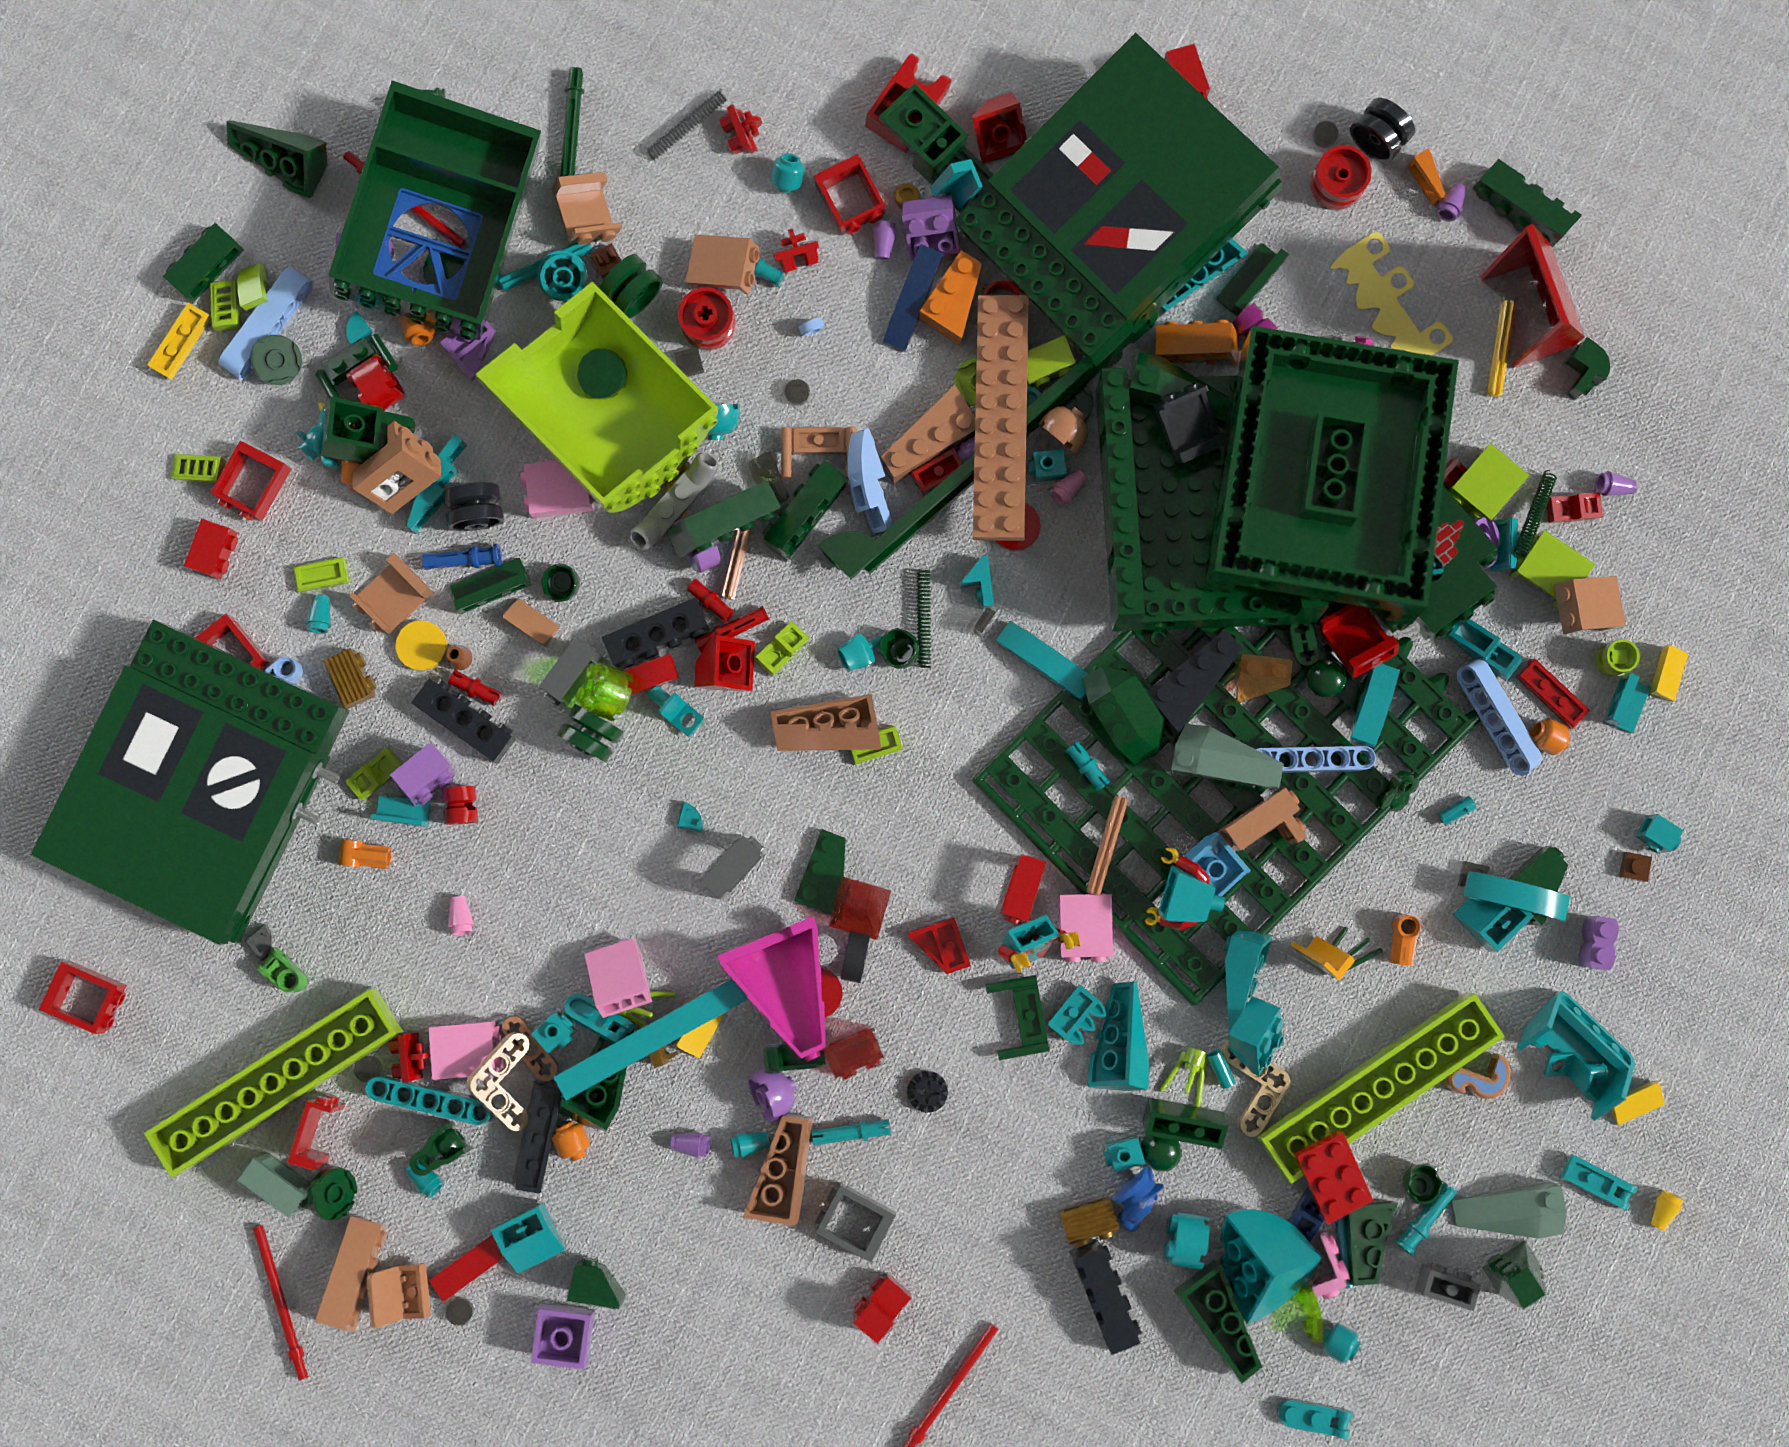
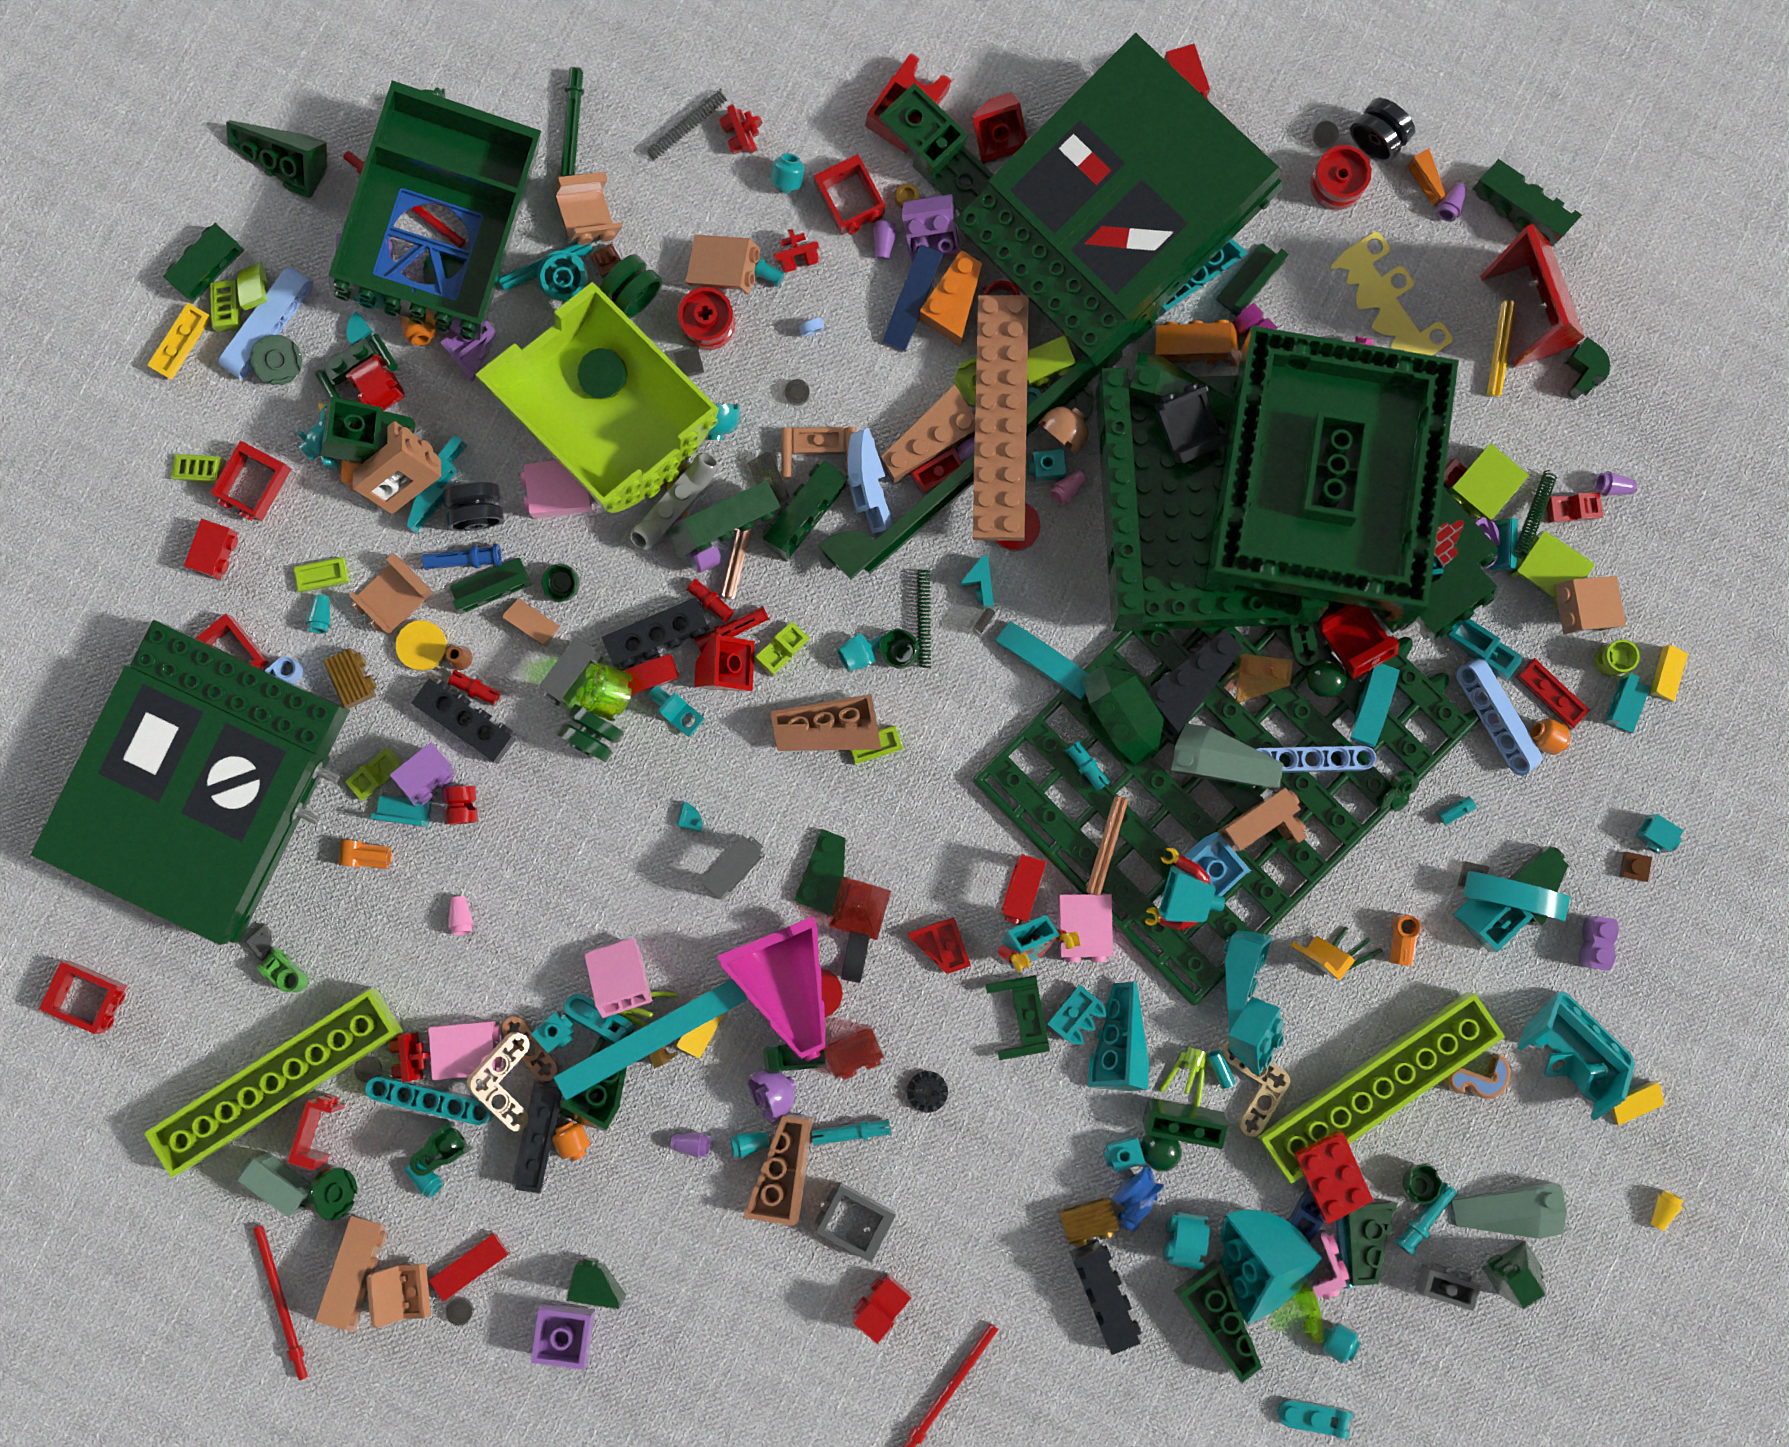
teal slope [491,1202,566,1274] -> none
teal panel [930,159,983,211] -> none
teal plate [1560,1154,1637,1211] -> none

